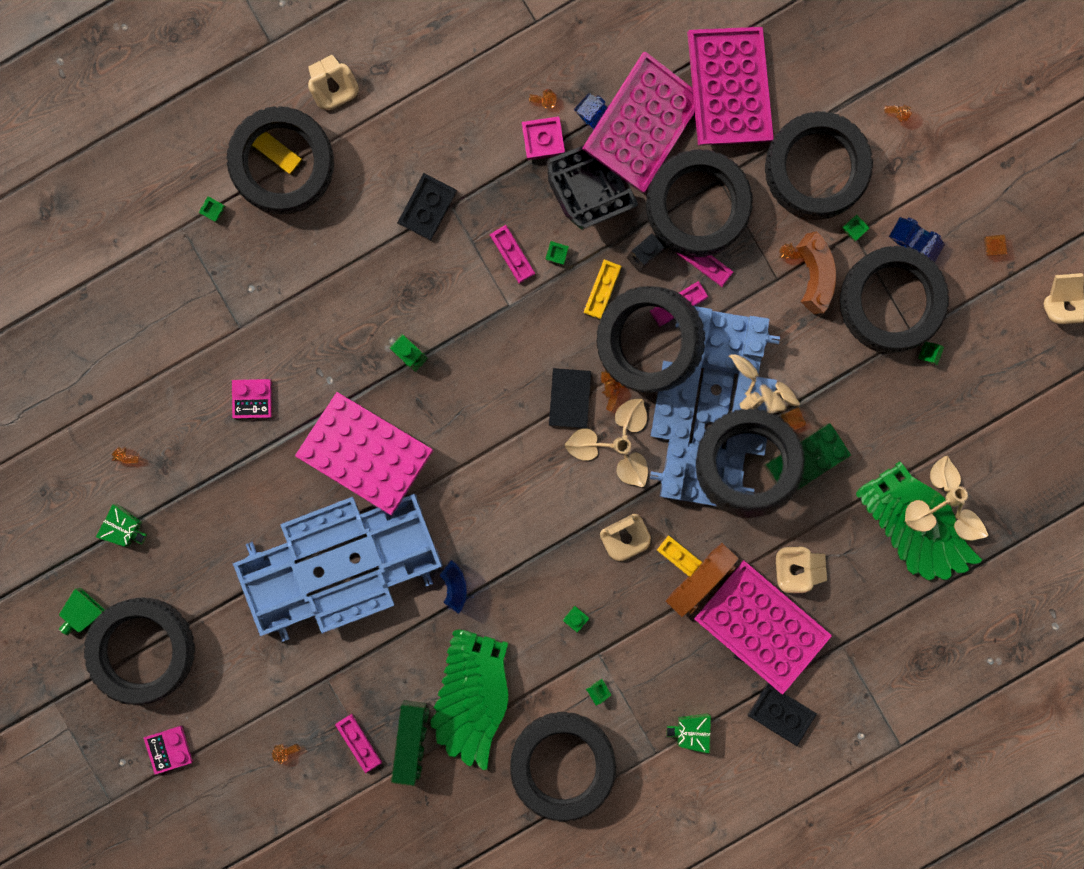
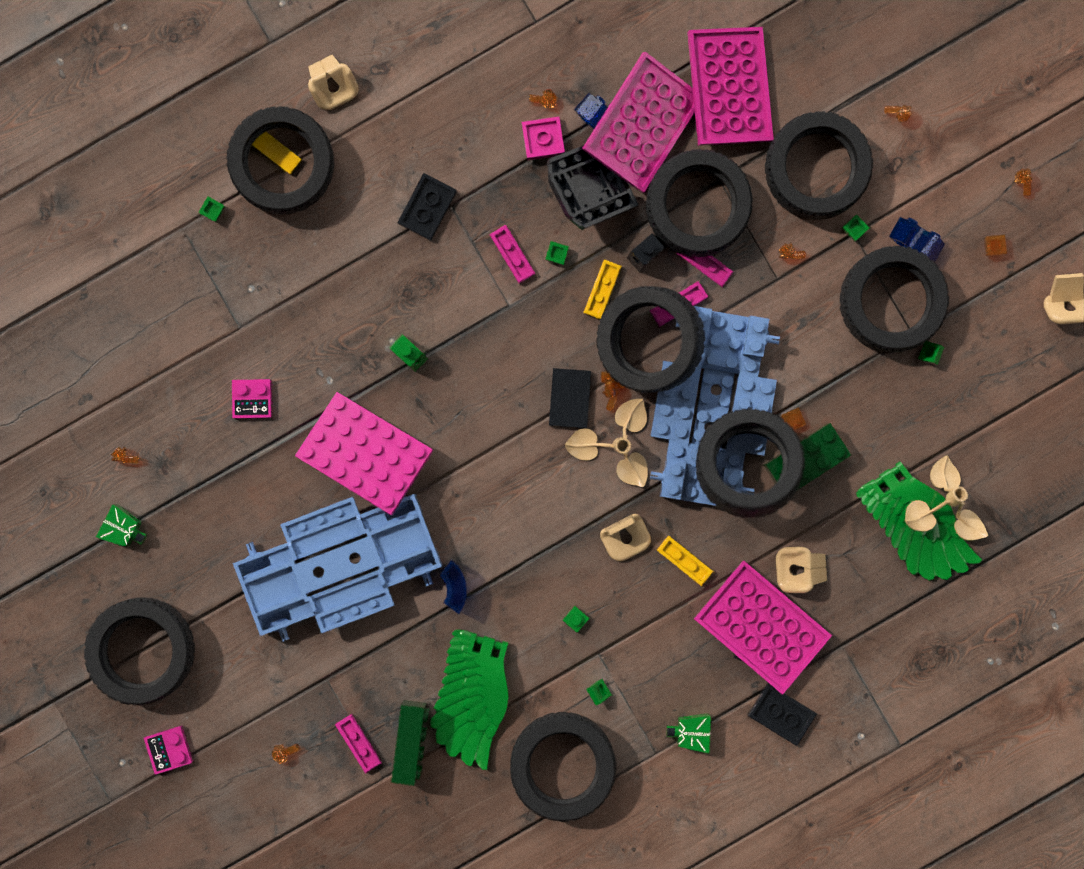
green torso [59,587,105,636] -> none
dark orange brick [665,543,739,617] -> none
tan plant [728,354,801,413] -> none
dark orange brick [796,231,836,314] -> none
none -> clear orange plate [1014,168,1032,196]

